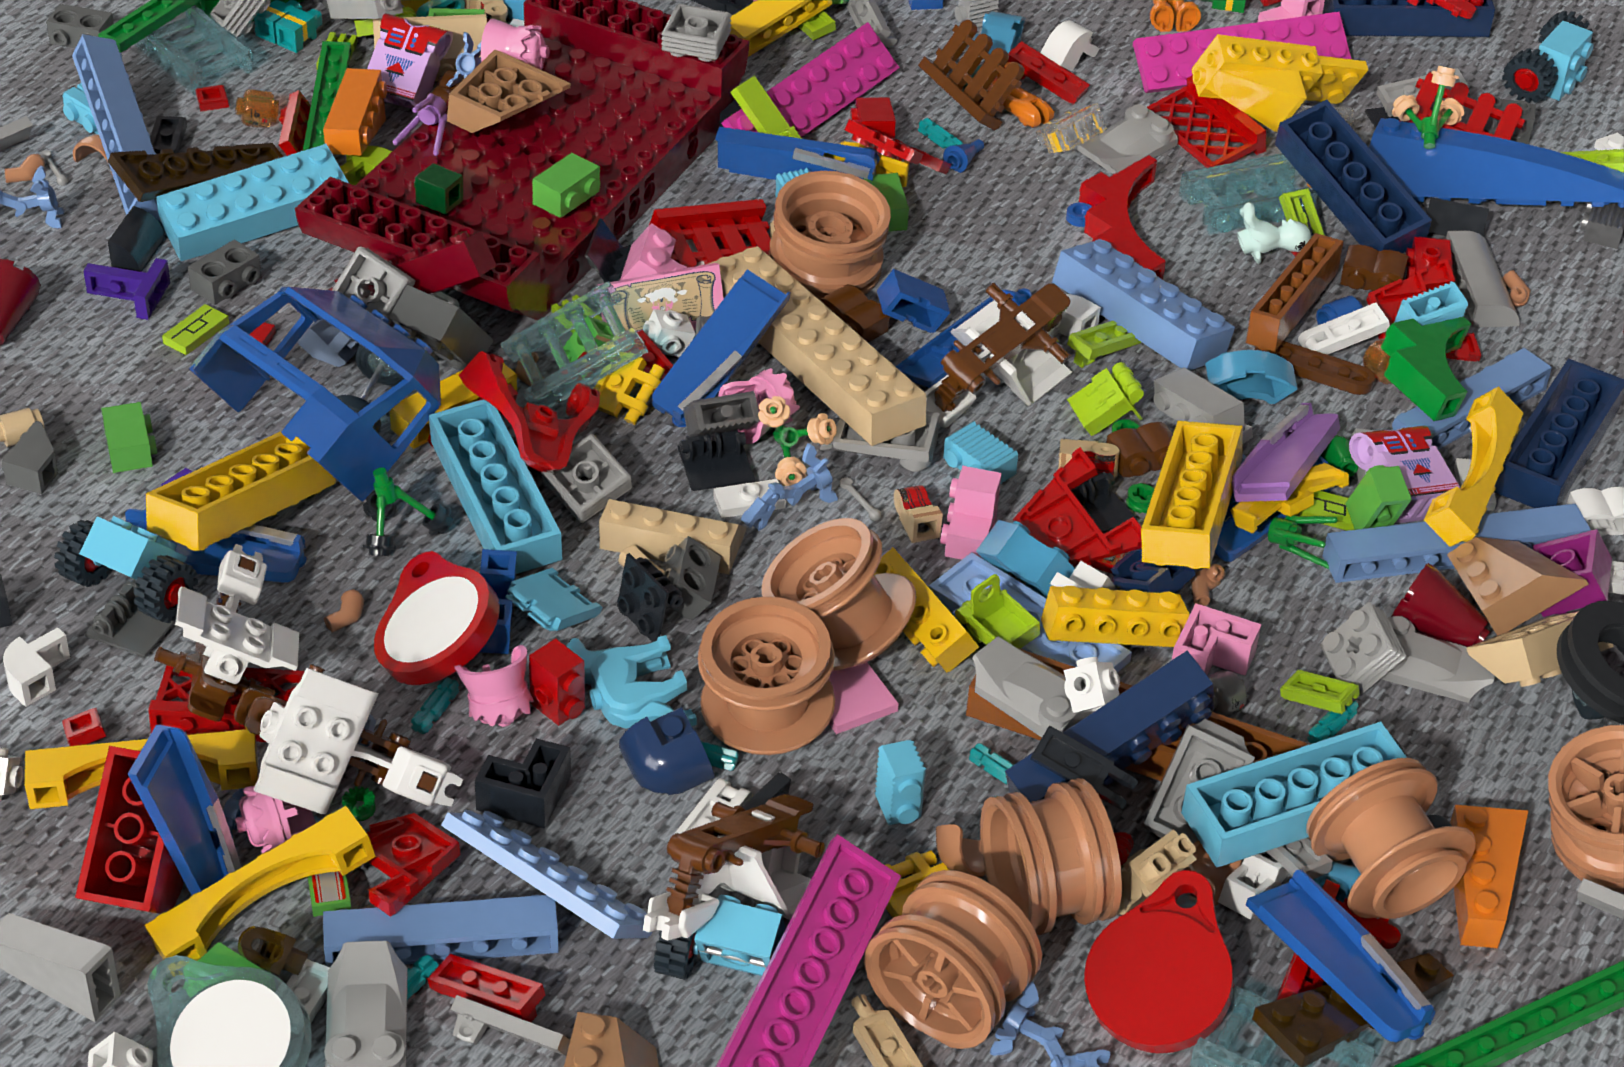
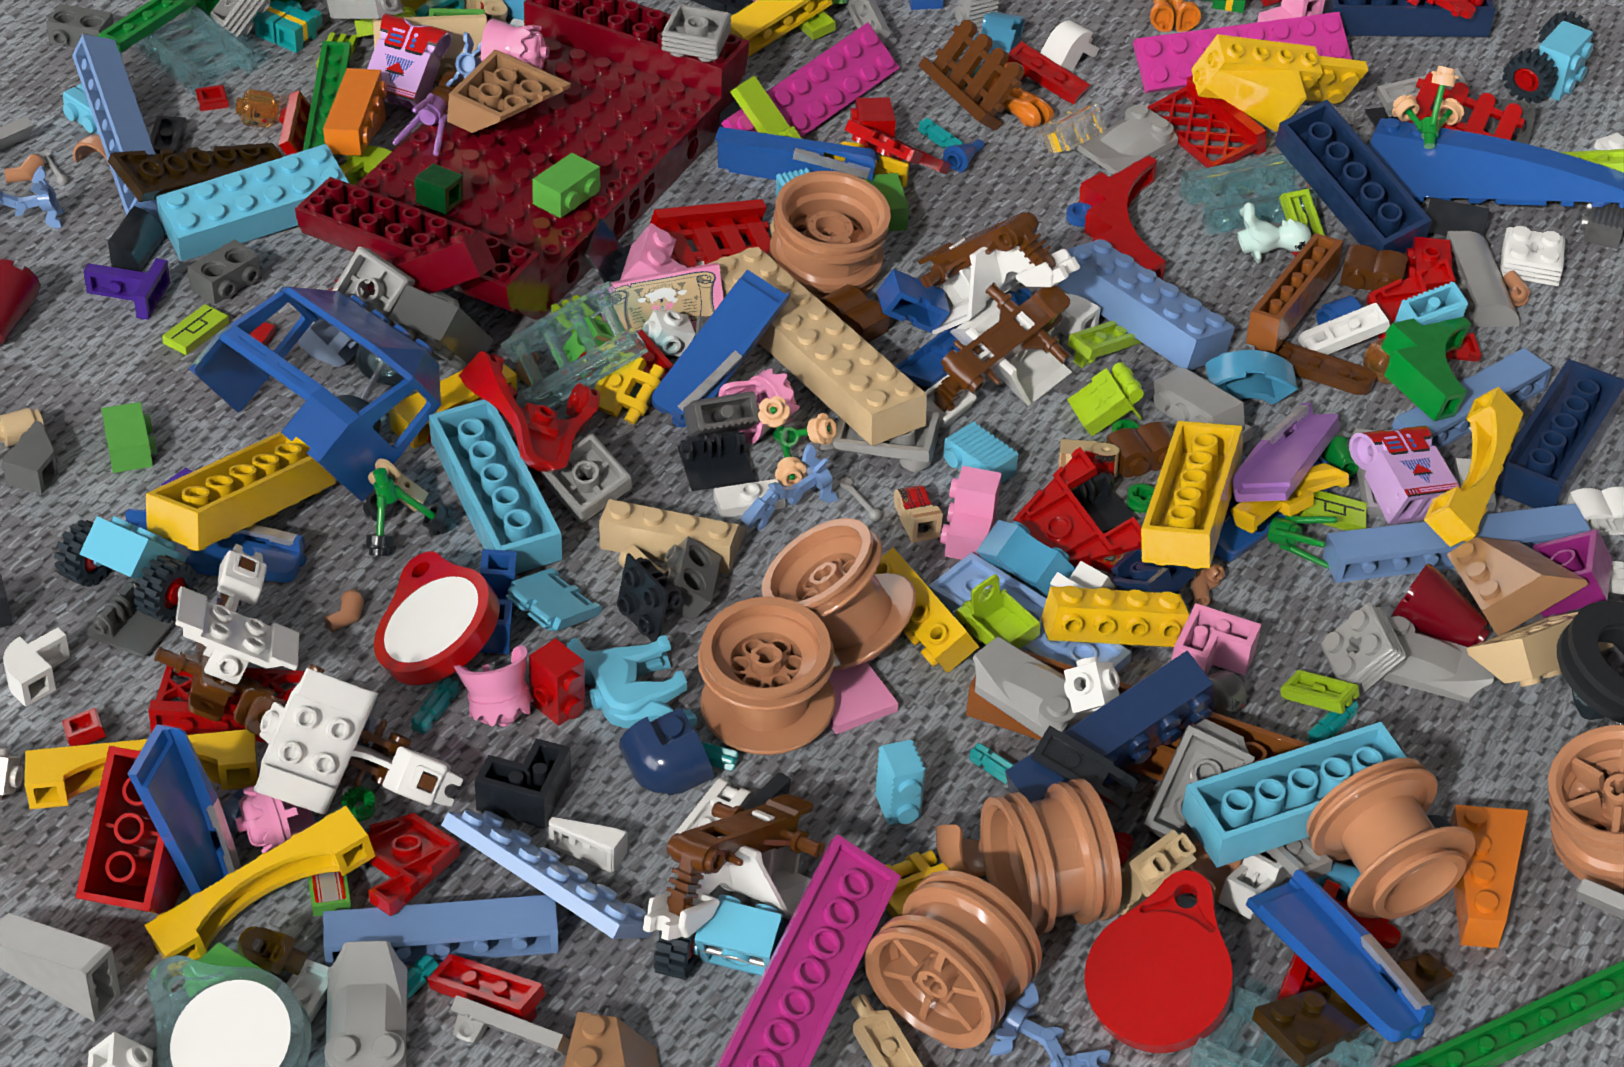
bright green brick [1345,465,1412,530] -> none
none -> tan bar [368,459,429,512]
none -> white slope [549,817,628,872]
none -> piece [917,212,1081,334]
none -> white brick [1500,226,1565,286]

